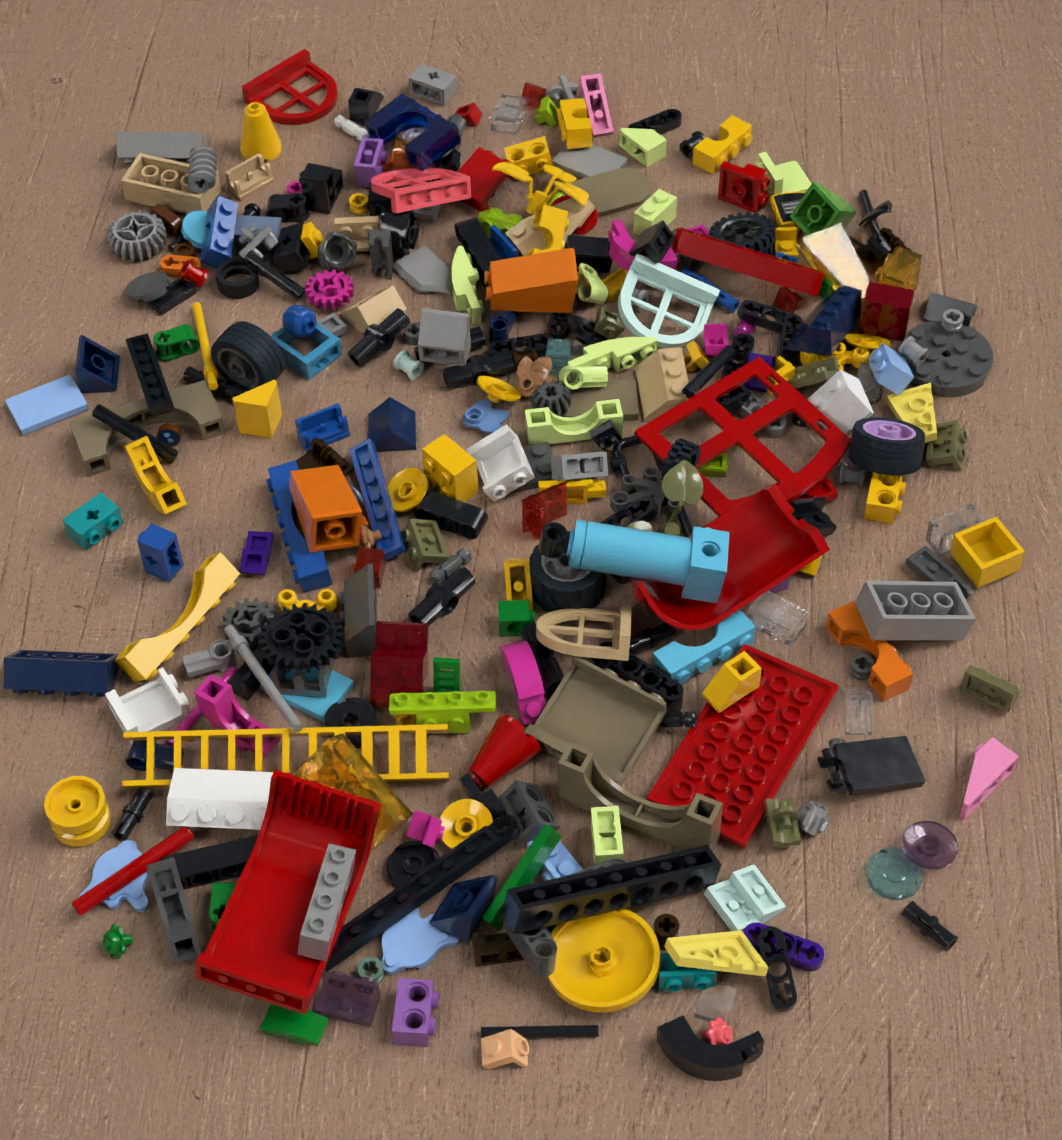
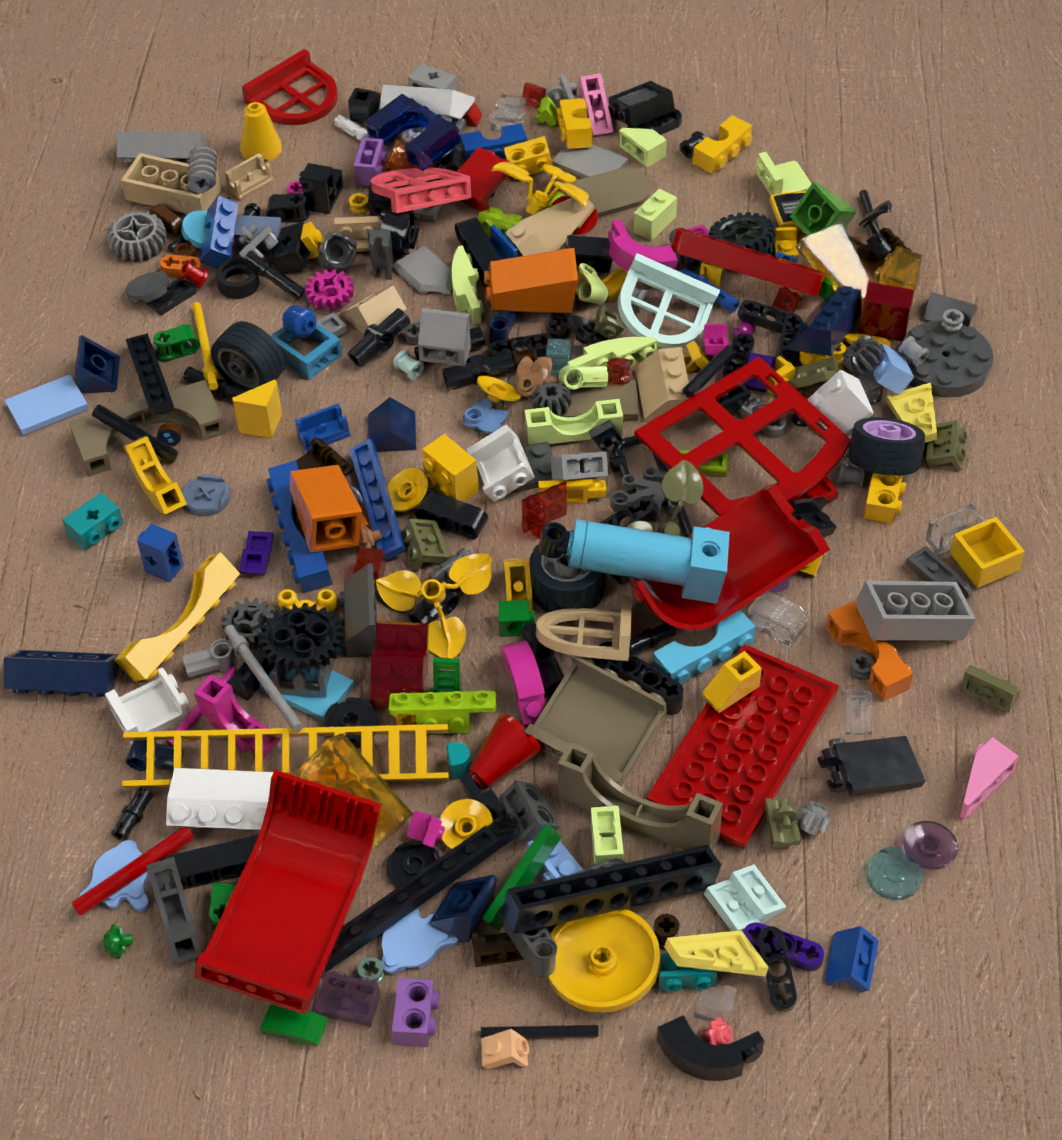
yellow wheel [44,776,111,847] -> none
light grey brick [298,844,356,961] -> none
yellow arch [526,204,569,255] -> none
black panel [629,220,676,264] -> none
black axle [658,711,698,727] -> none
black bush [662,438,701,478] -> none
red plate [718,161,770,213] -> none
black pin [902,901,958,951] -> none
none -> sand blue tile [182,474,230,516]
none -> yellow plant [376,553,492,658]
none -> white slope [379,84,475,122]
none -> teal brick [446,742,471,780]
none -> blue arch [460,123,528,162]
none -> clear red wheel [607,358,631,385]
none -> black window [608,81,675,128]
none -> yellow tile [699,262,725,288]
none -> blue panel [825,926,879,992]
none -> dark grey gear [842,335,884,376]

